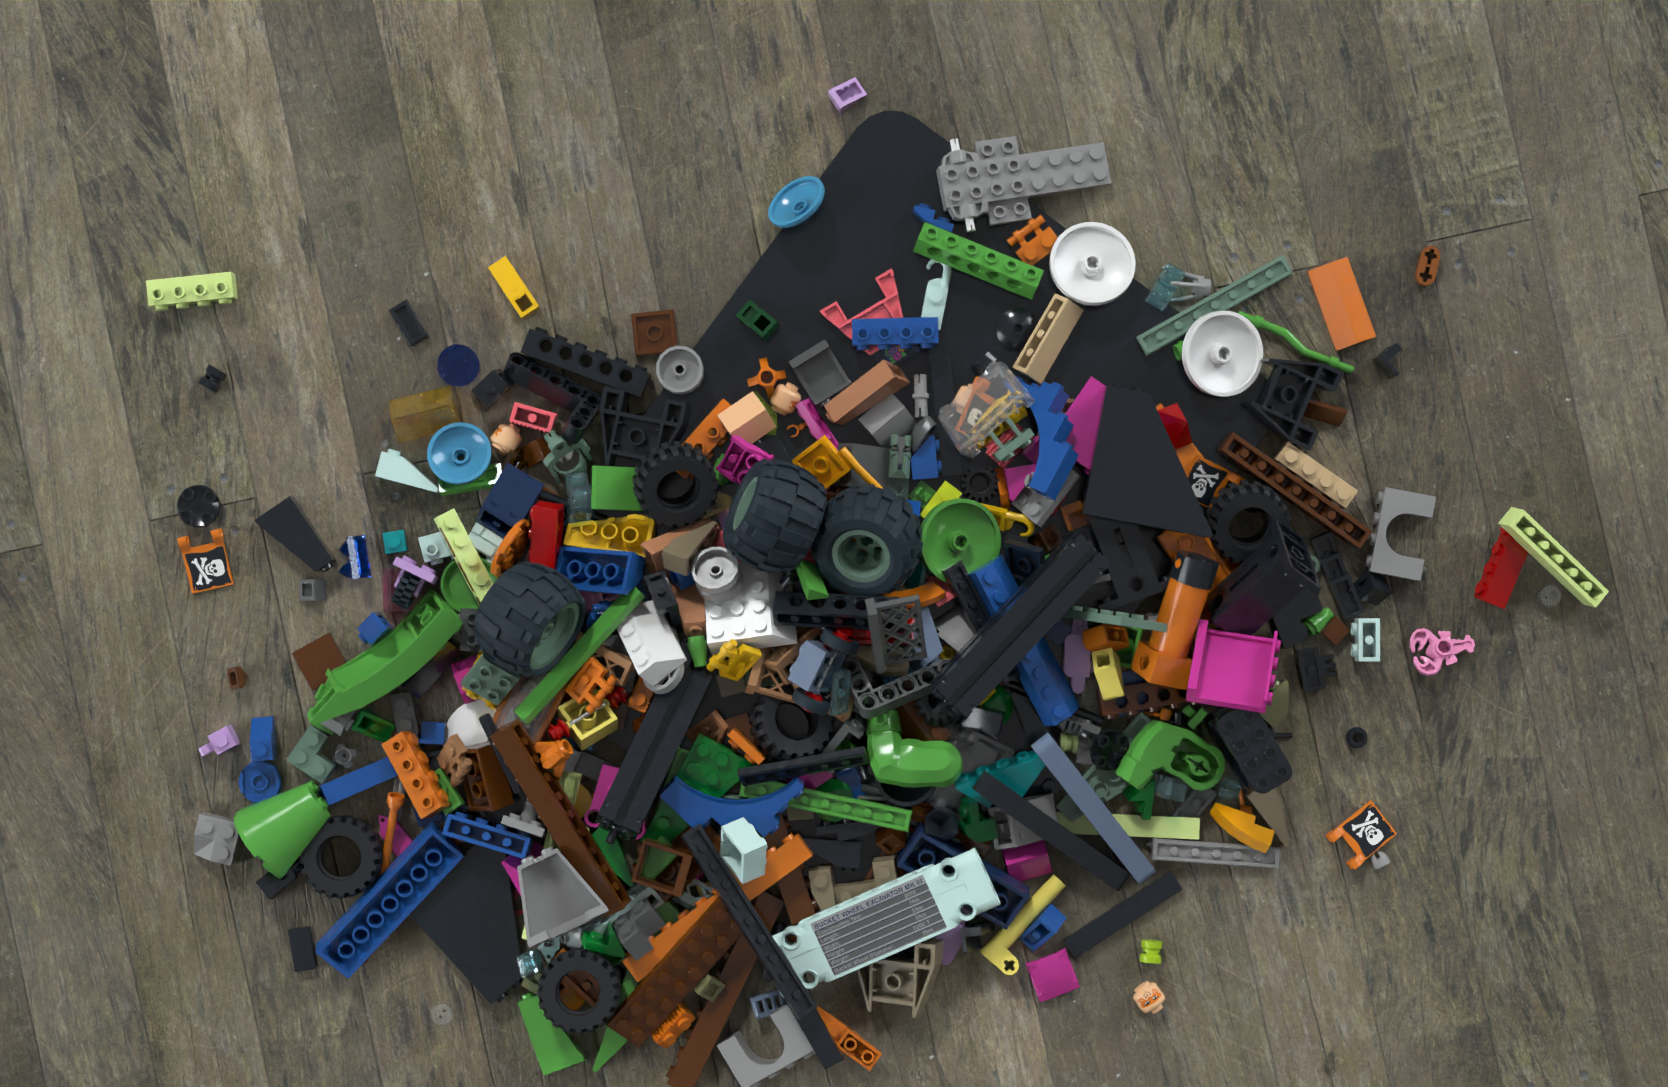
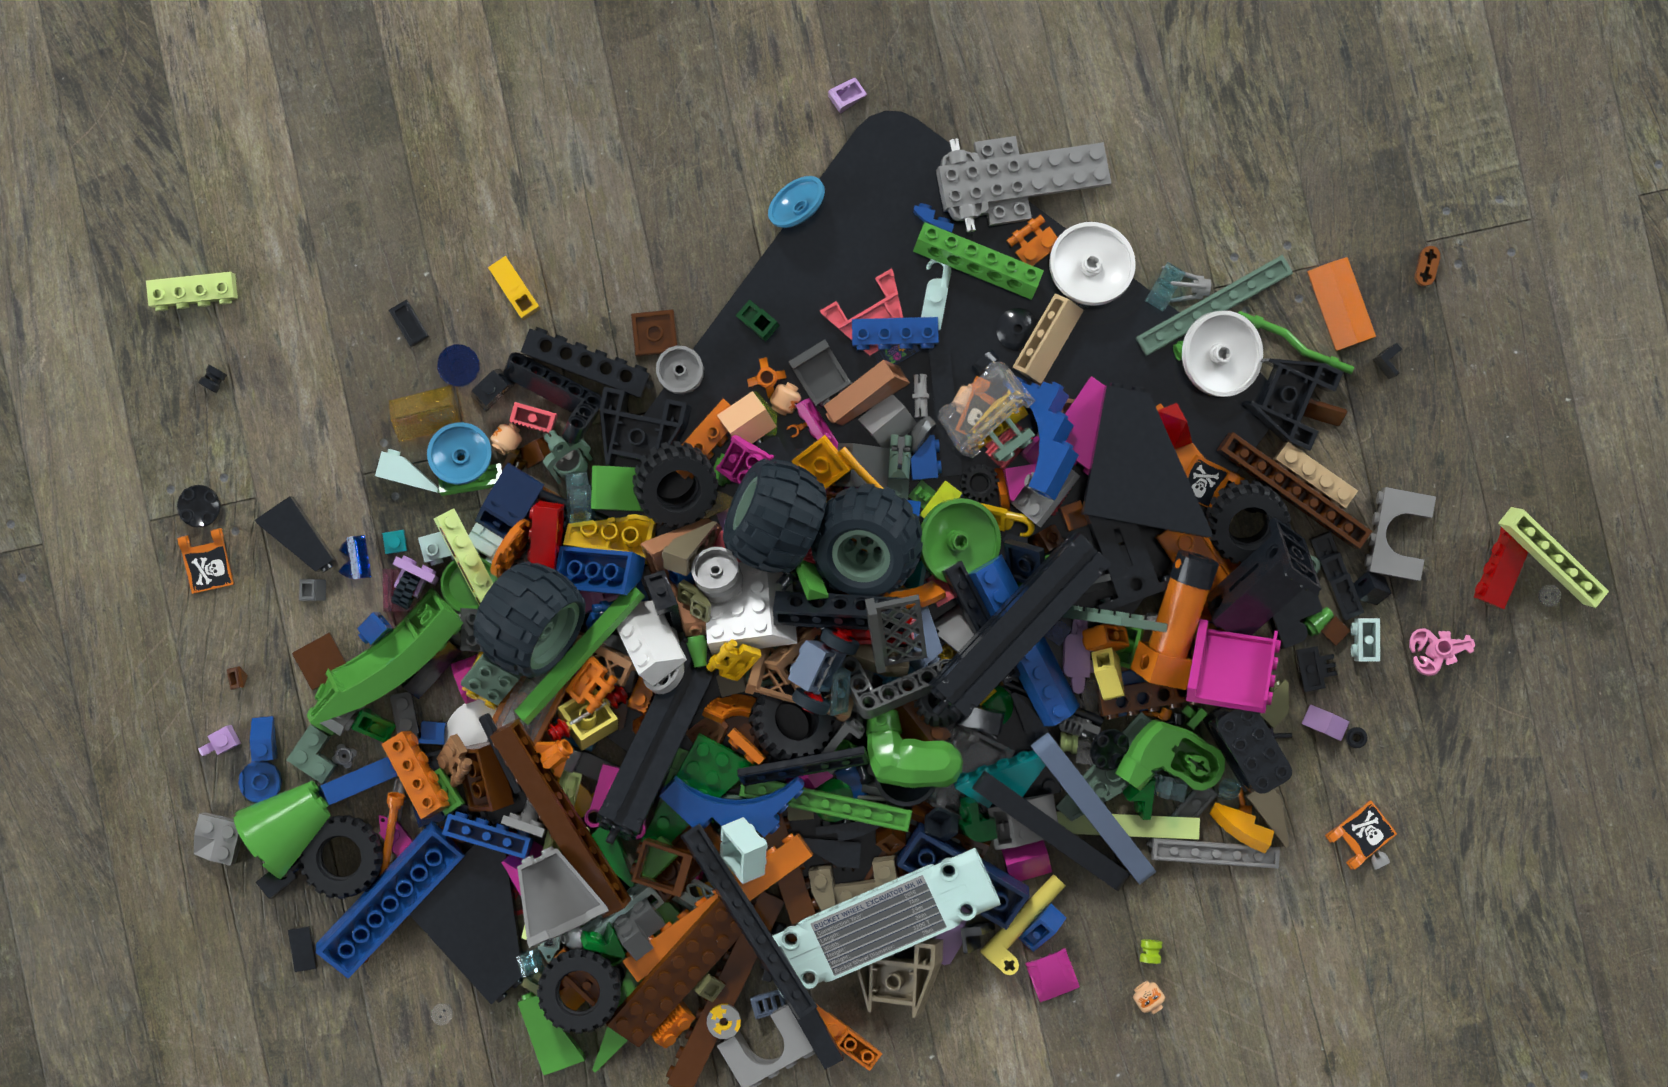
black tile [1063,871,1183,958] -> none
none -> olive slope [677,579,711,623]
none -> orange tile [702,694,757,724]
none -> light grey piece [707,1004,741,1039]
none -> lavender slope [1302,704,1349,741]

